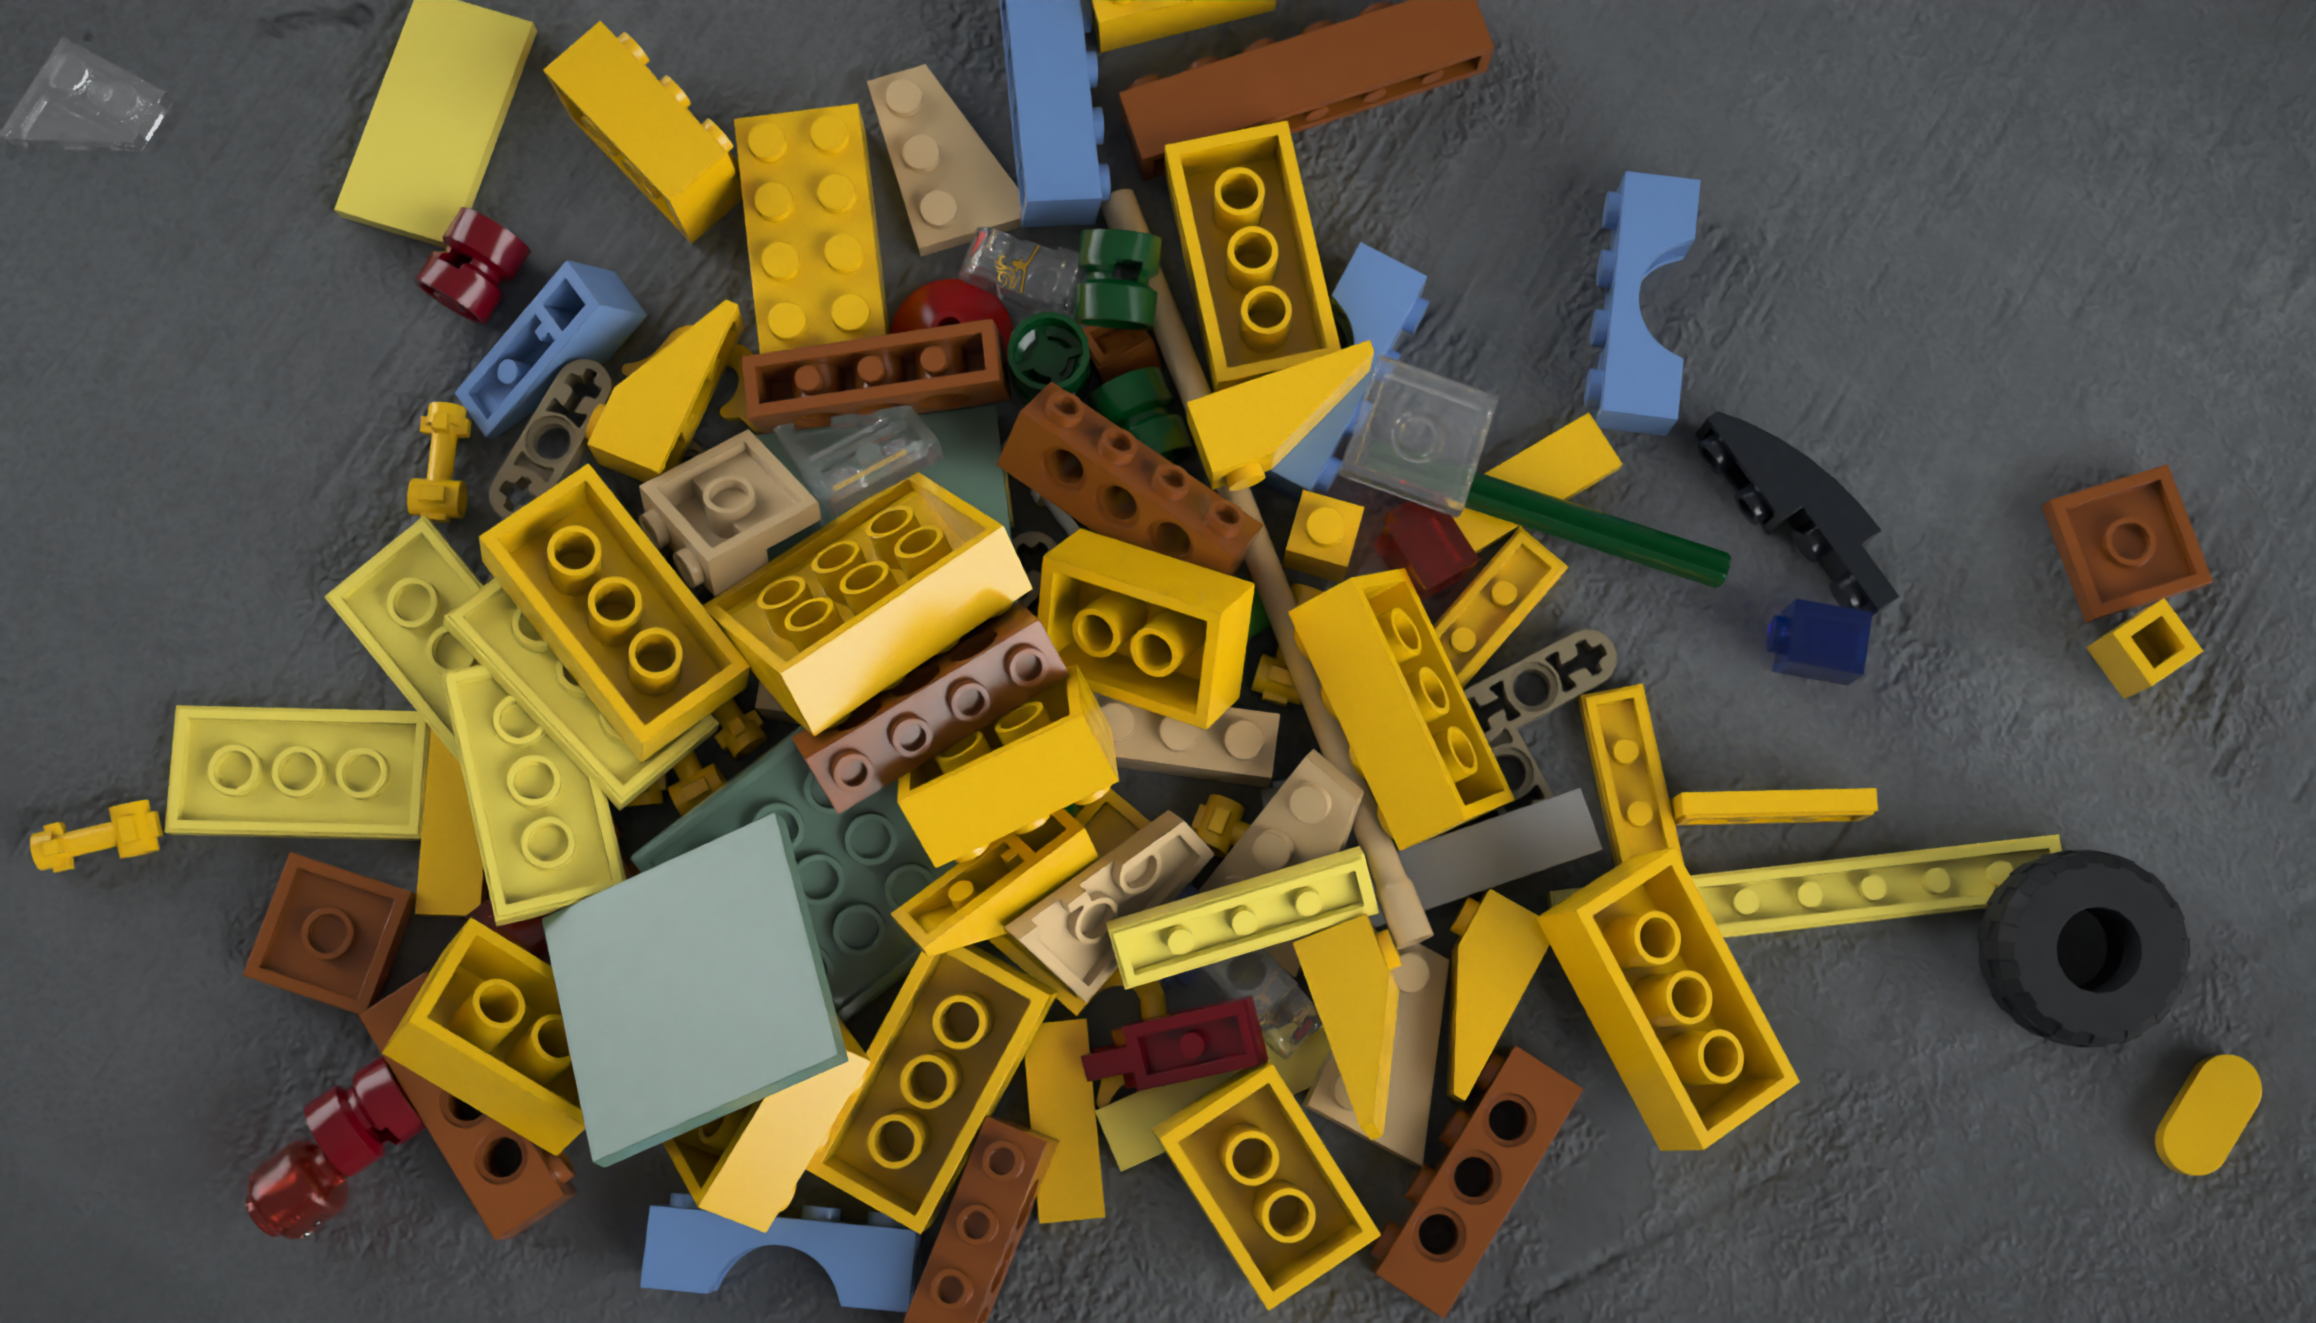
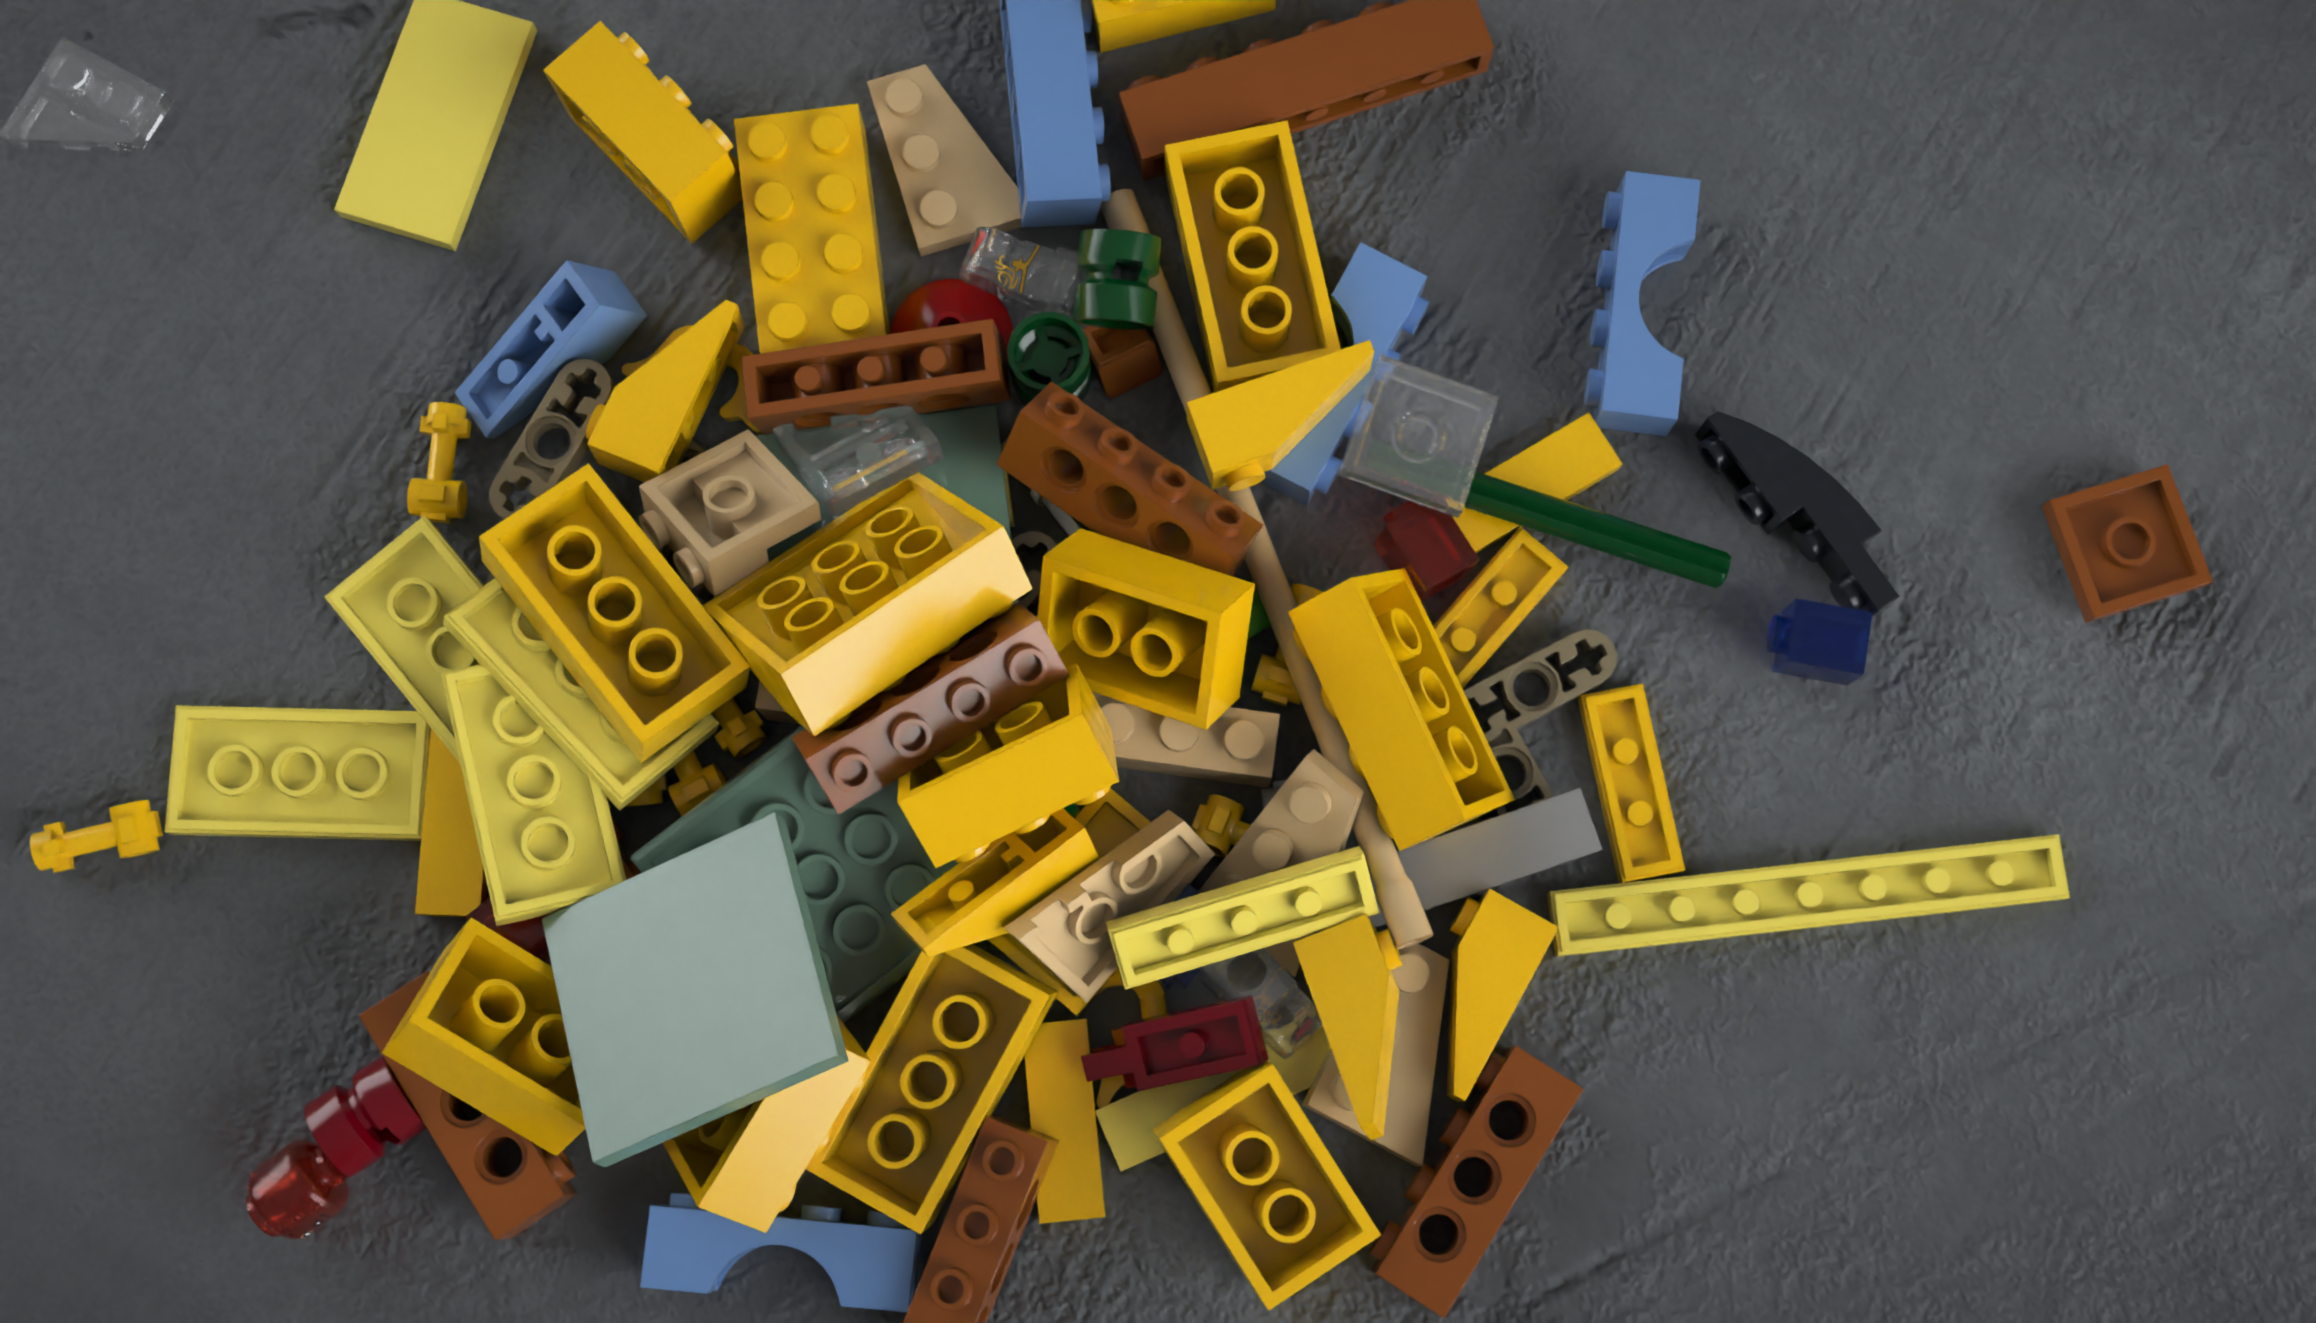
dark orange plate [242,852,417,1014] -> none
dark red wheel [414,207,531,326] -> none
dark green wheel [1087,367,1195,465] -> none
yellow brick [1282,490,1365,583] -> none
yellow brick [1536,847,1800,1151] -> none
yellow tile [1670,788,1878,826] -> none
black tyre [1977,850,2190,1048] -> none
yellow brick [2086,598,2203,699] -> none
yellow tile [2155,1054,2262,1176] -> none

